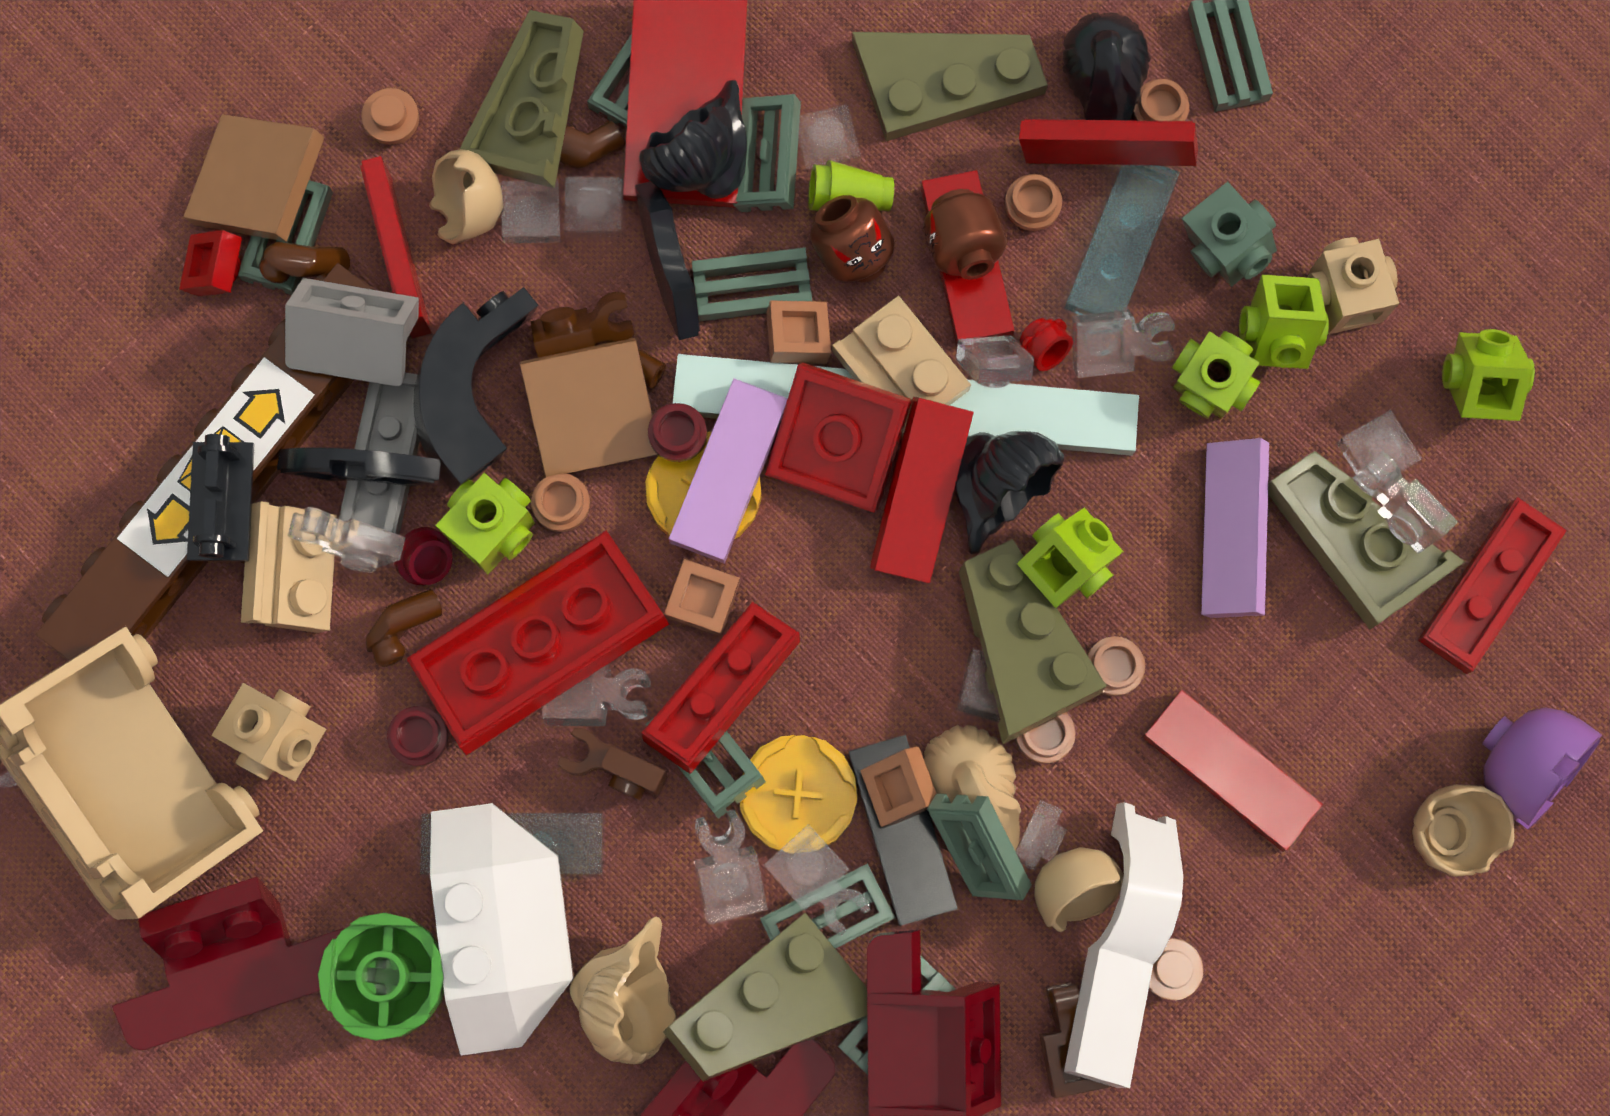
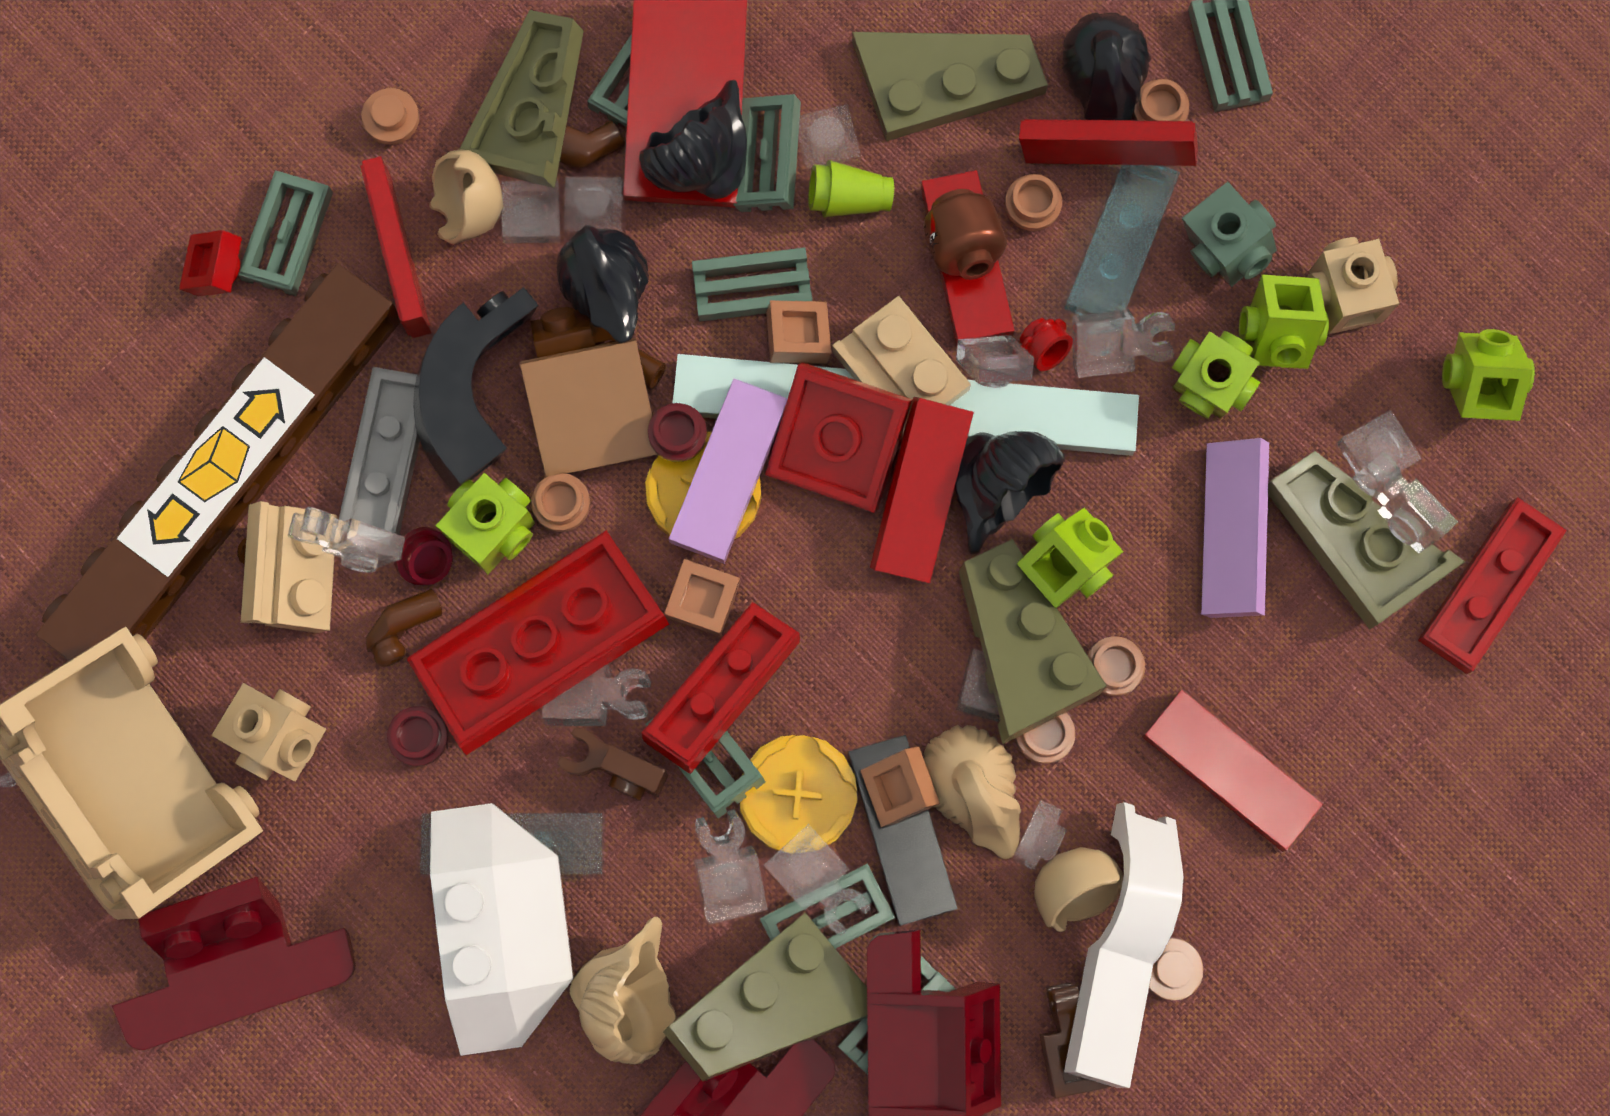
medium nougat tile [183,114,324,242] -> none
black hinge [187,434,254,561] -> none
reddish brown arm [259,242,350,284] -> none
black tile [277,448,441,486] -> none
light grey panel [285,278,419,386] -> none
bright green cylinder [318,913,444,1041] -> none
black tile [635,182,700,340] -> none
copper head [810,195,895,283] -> none
sand green tile [927,794,1032,900] -> none
tan hair [1412,784,1514,877] -> none
medium lavender cylinder [1482,707,1602,830] -> none
none -> black hair [556,225,649,343]

